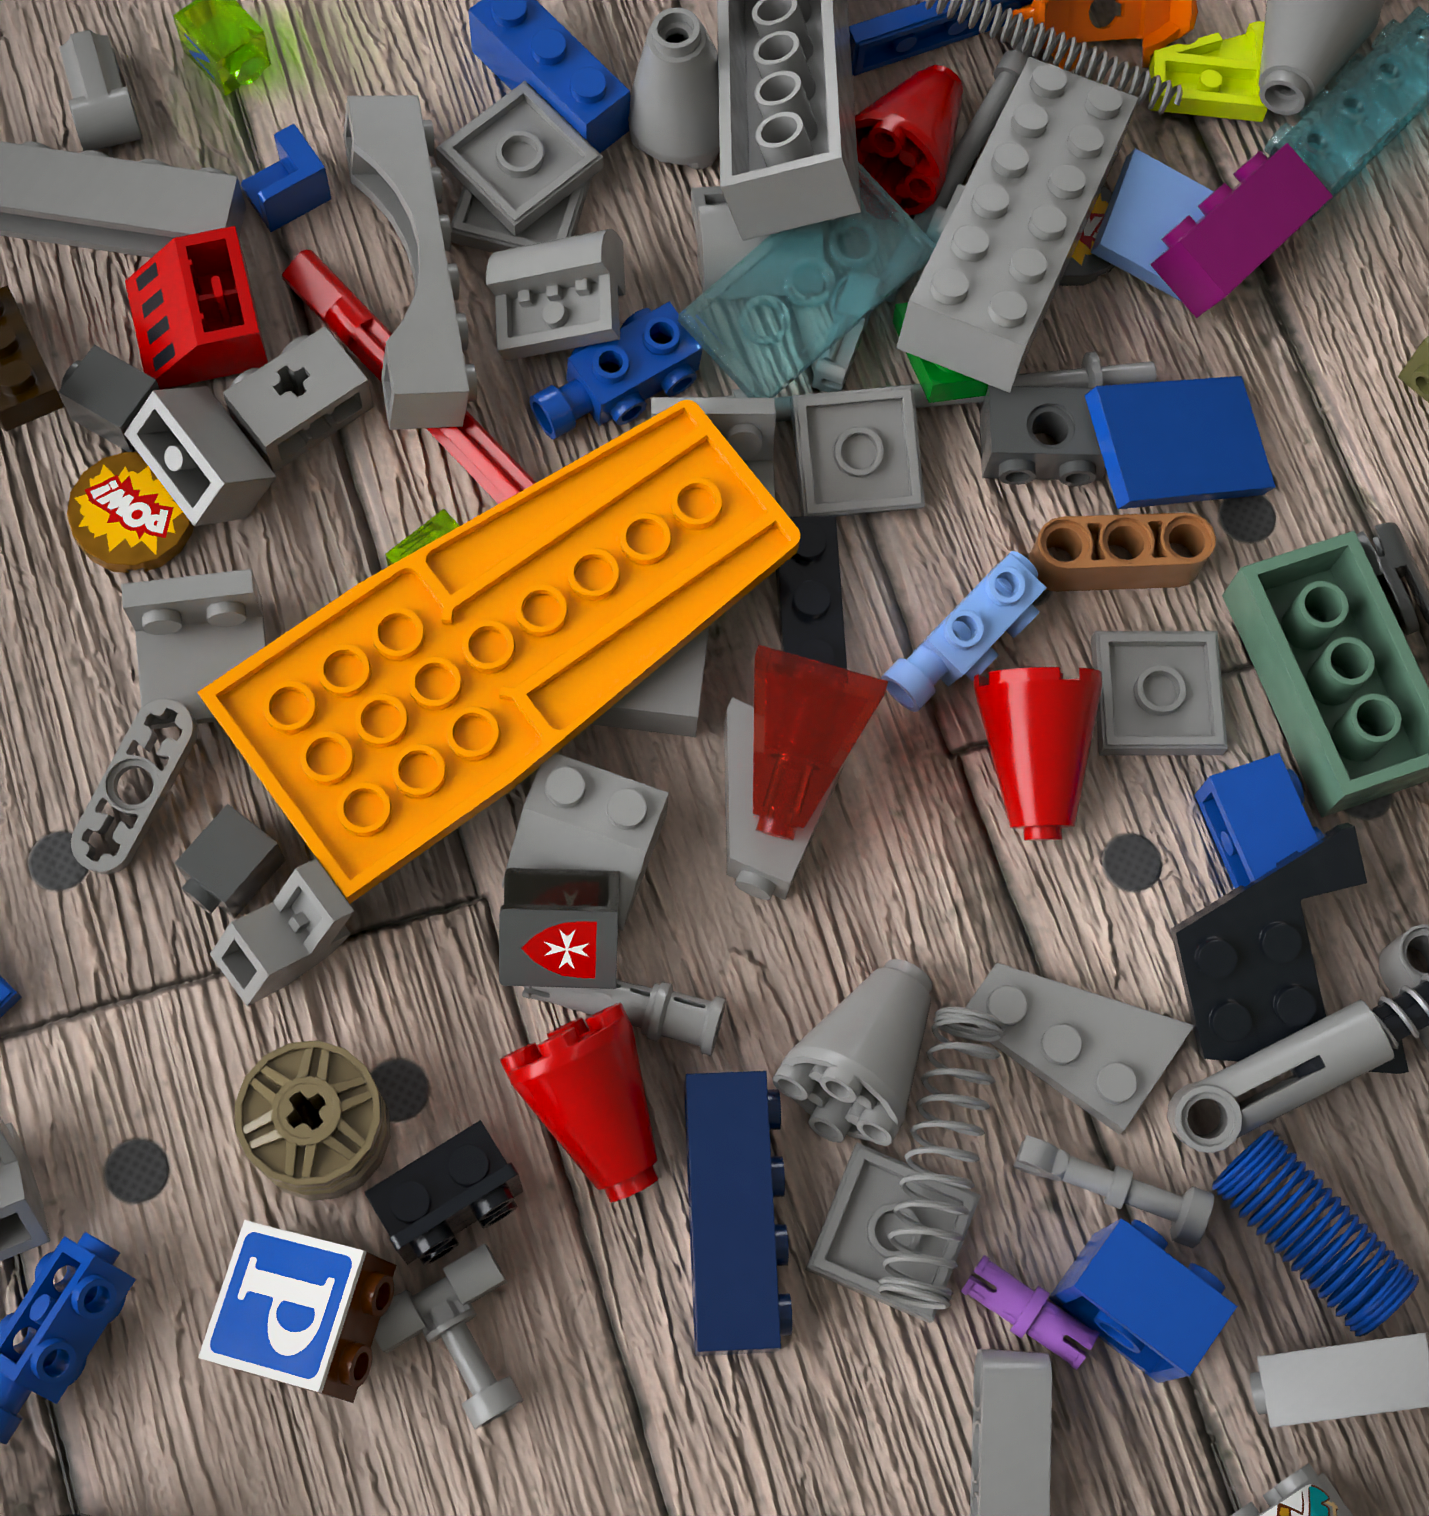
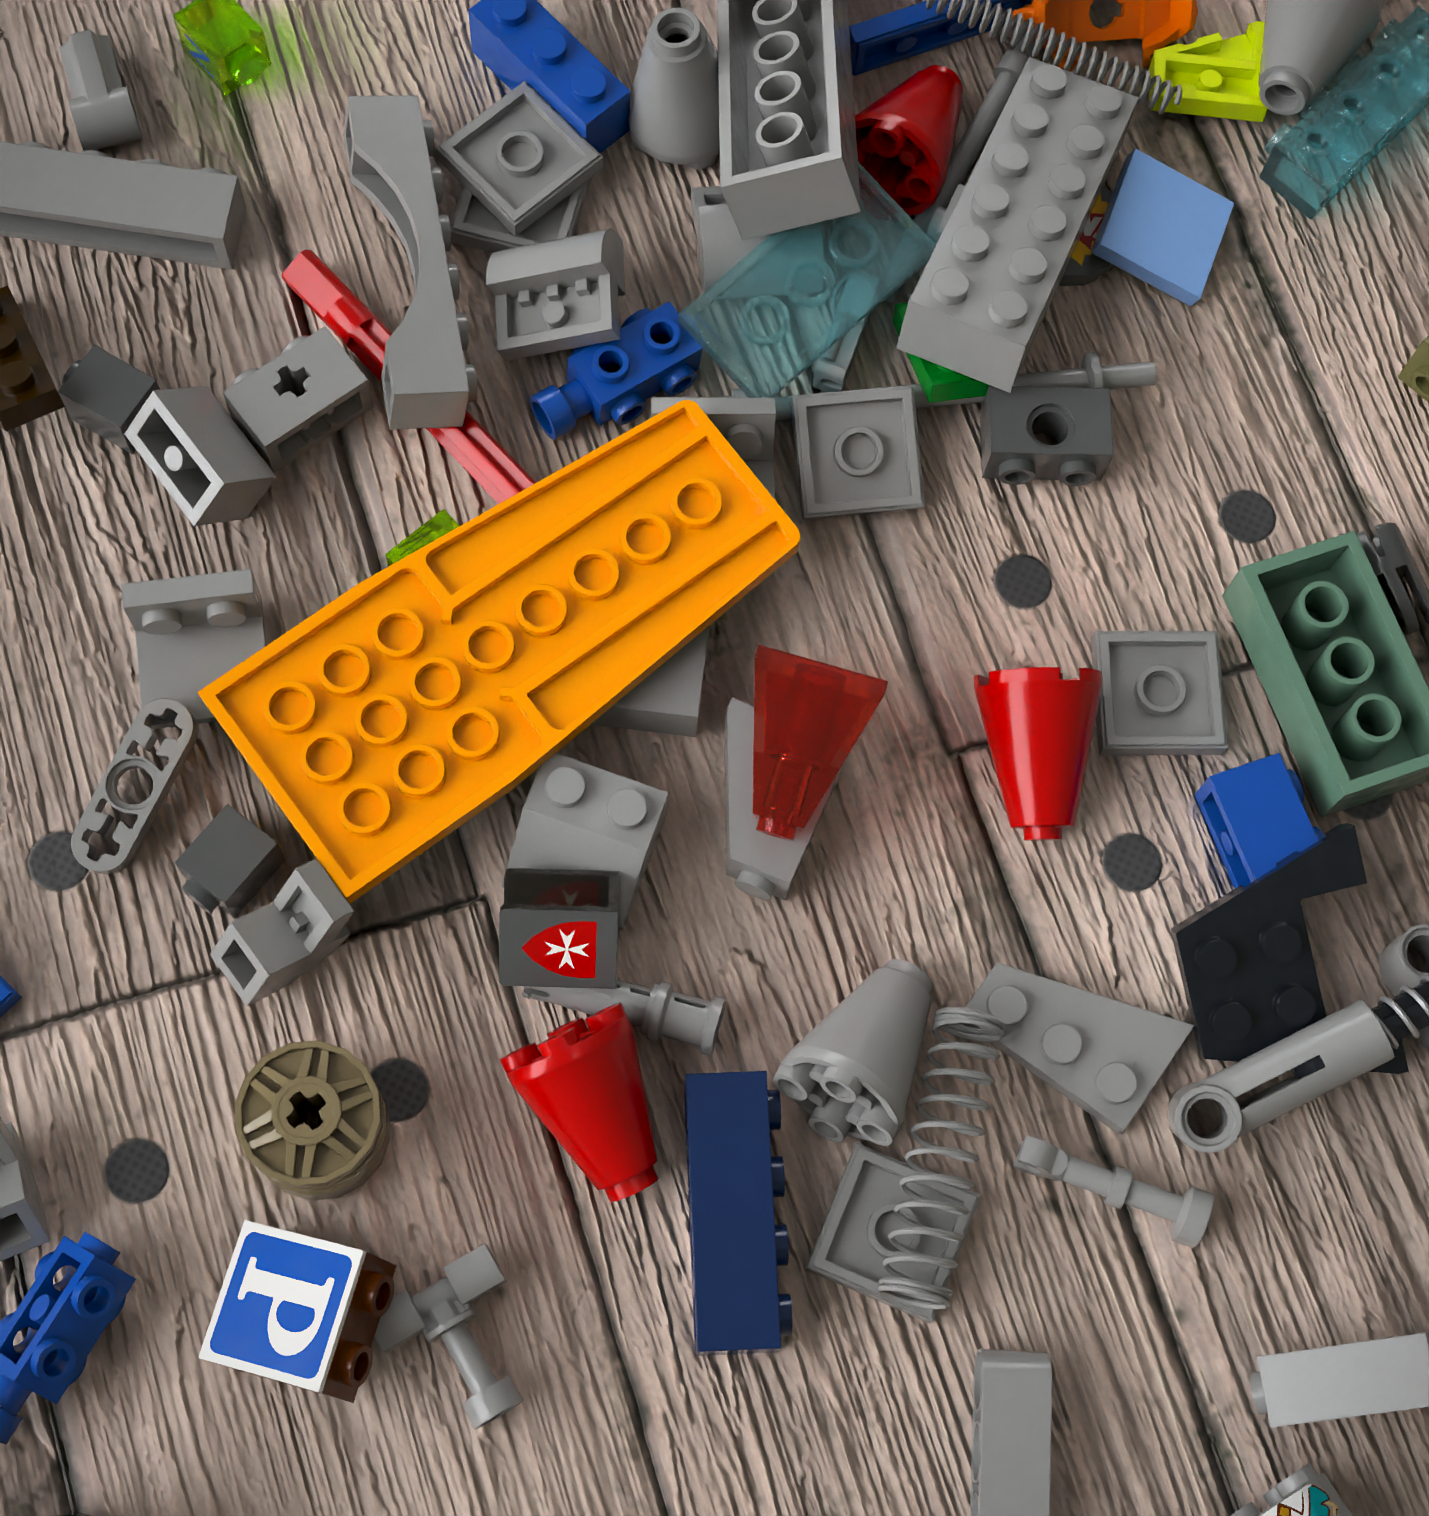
tile [67,452,194,573] -> none
red slope [125,226,268,390] -> none
blue panel [241,124,332,232] -> none
black bracket [364,1120,523,1266] -> none
black plate [776,515,849,699] -> none
light blue brick [881,551,1047,712] -> none
medium lavender pin [960,1255,1100,1370] -> none
medium nougat beam [1028,512,1216,592] -> none
blue brick [1048,1218,1238,1383] -> none
blue tile [1085,376,1276,509] -> none
magenta brick [1150,142,1333,318] -> none
blue piece [1212,1130,1419,1337] -> none

